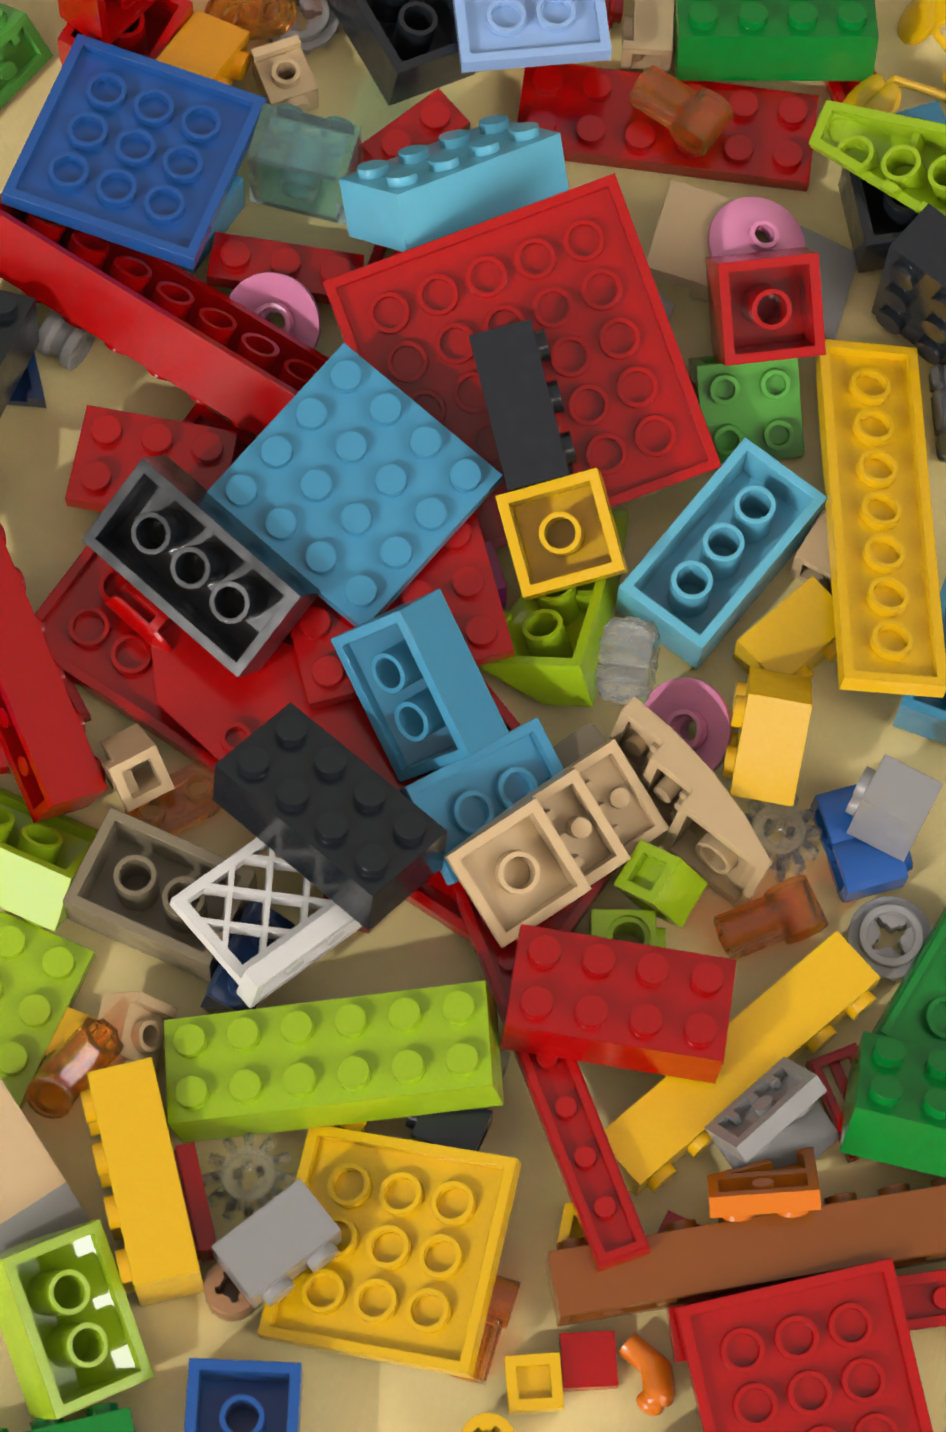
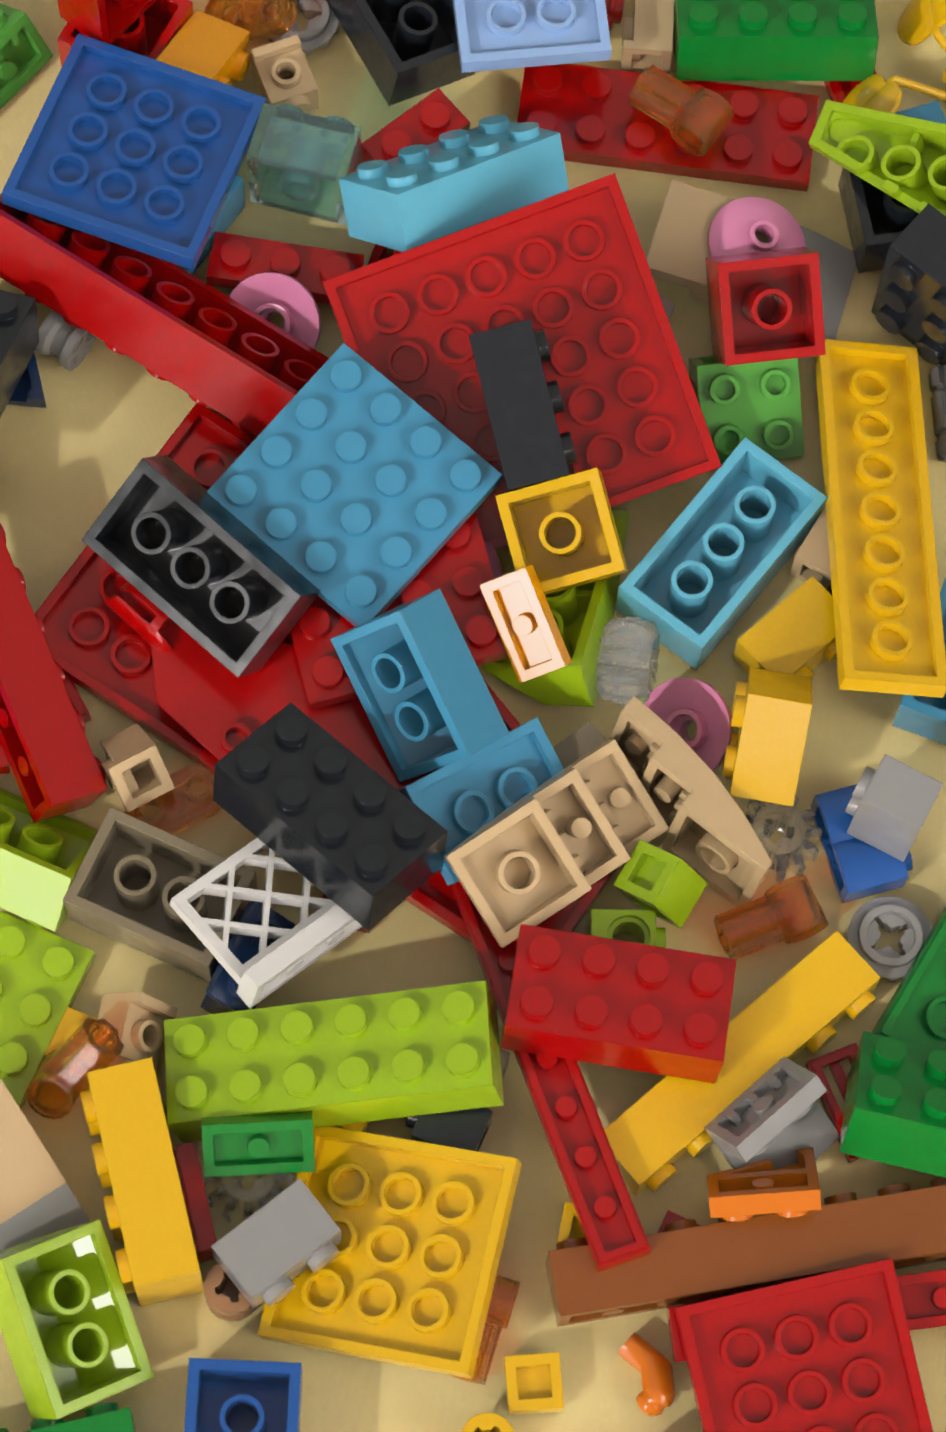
red plate [65,405,239,512] -> none
red tile [559,1331,618,1392] -> none
none -> green plate [201,1112,315,1177]
none -> plate [479,564,572,683]

